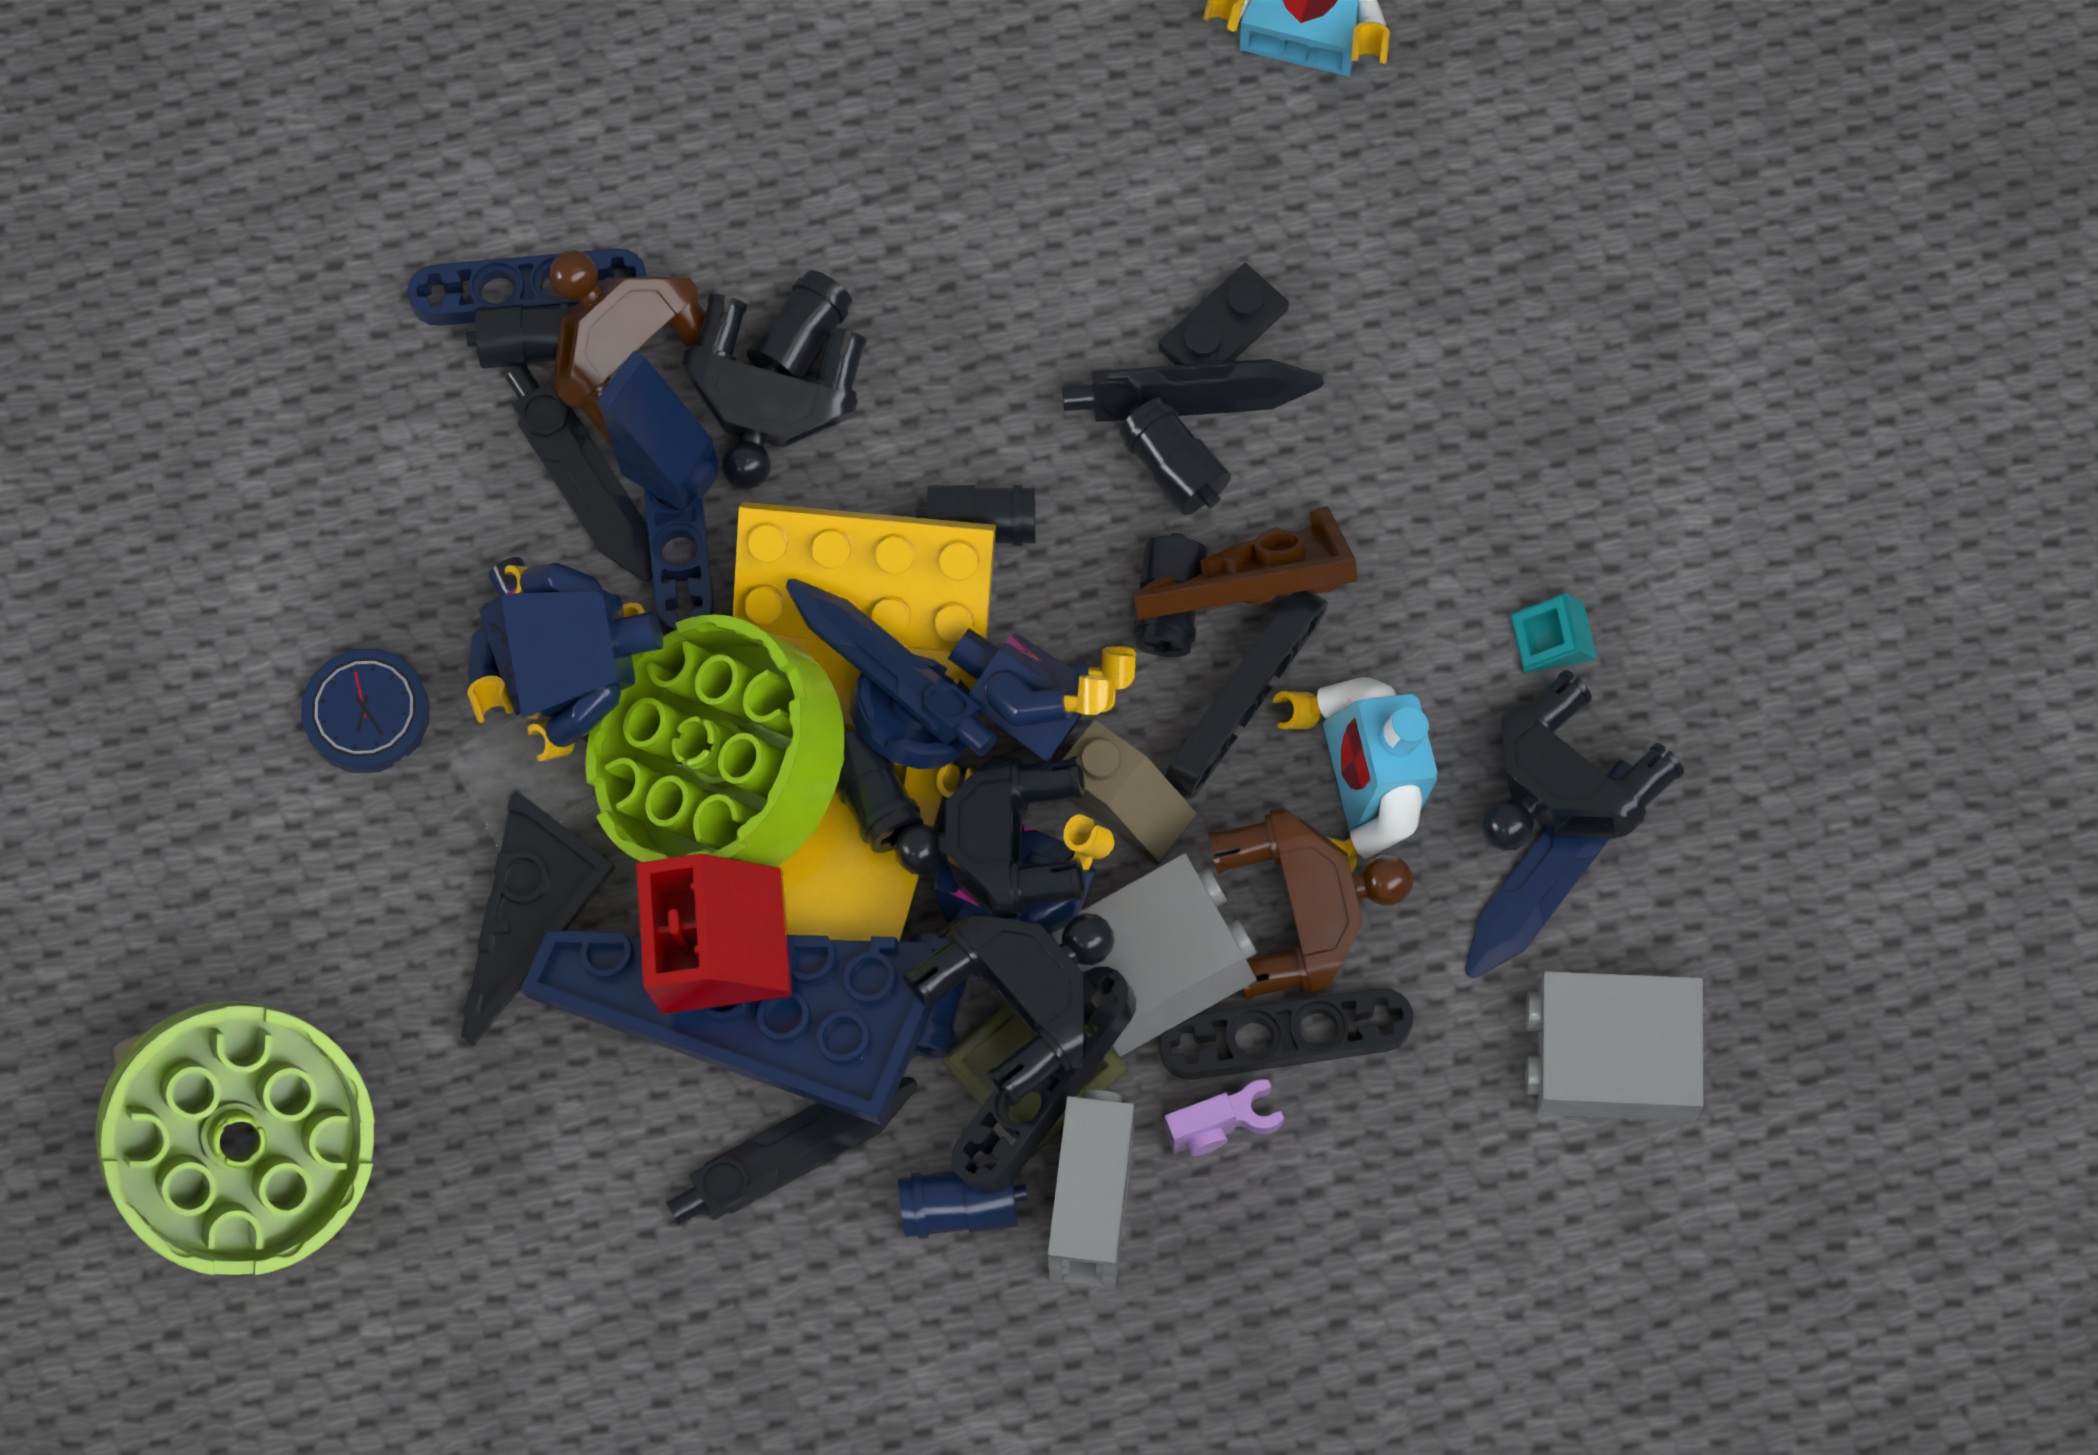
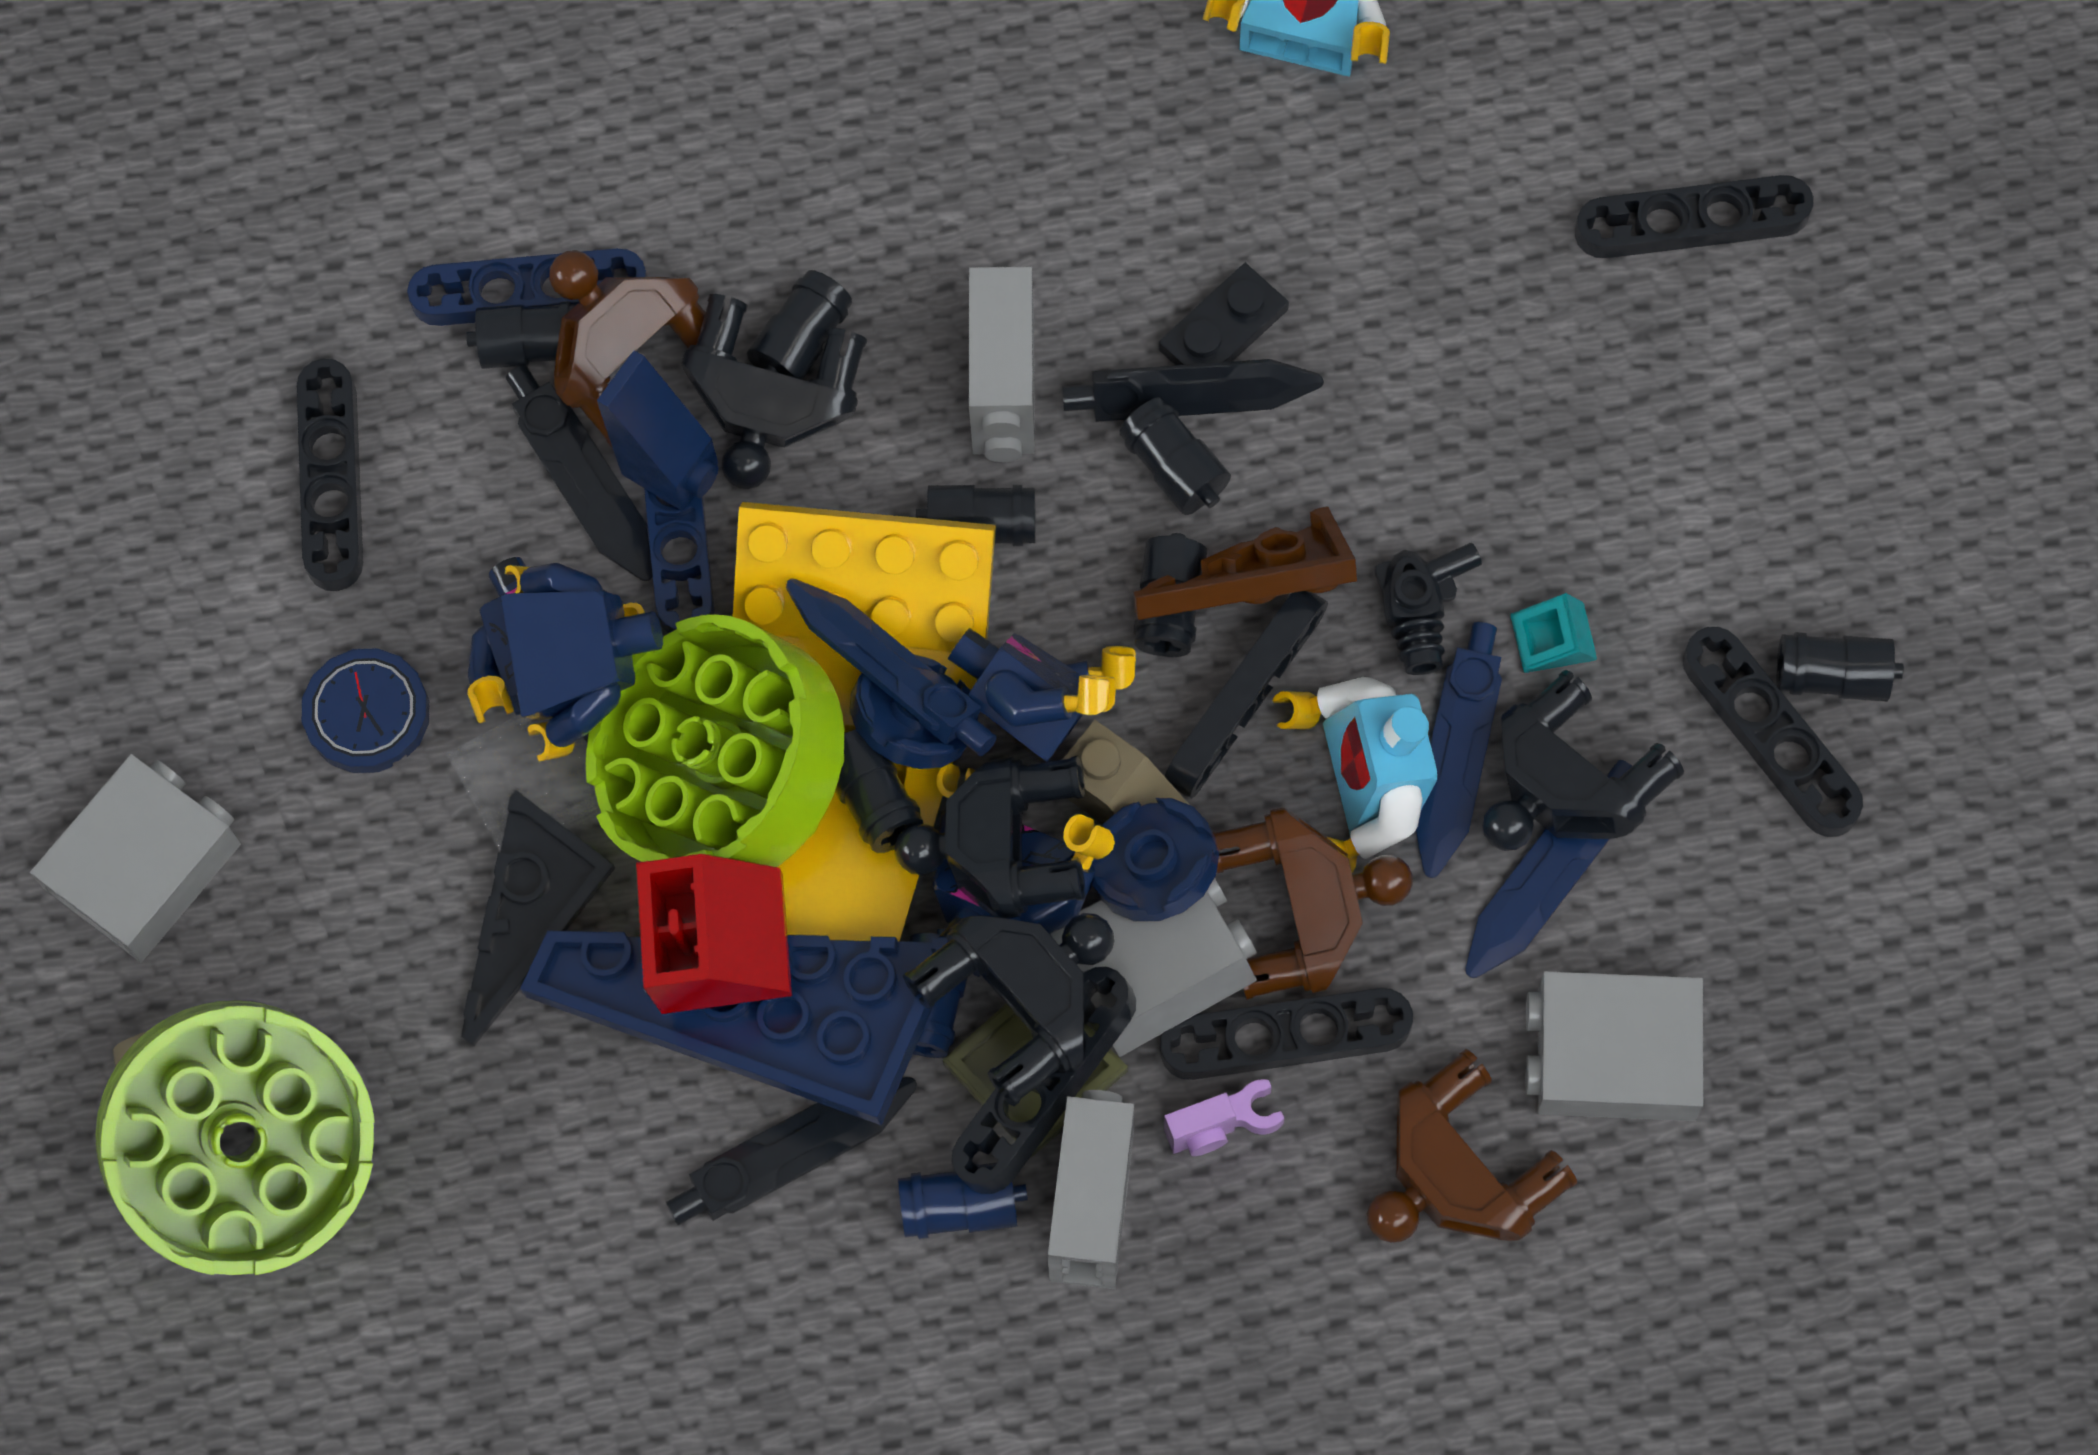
none -> light grey brick [29,754,241,963]
none -> black beam [296,358,363,591]
none -> light grey brick [969,267,1035,462]
none -> dark blue tile [1091,798,1219,921]
none -> reddish brown connector [1367,1049,1577,1243]
none -> black piece [1375,543,1482,675]
none -> dark blue piece [1415,622,1502,878]
none -> black beam [1575,175,1814,258]
none -> black beam [1683,627,1863,837]
none -> black piece [1776,632,1904,702]

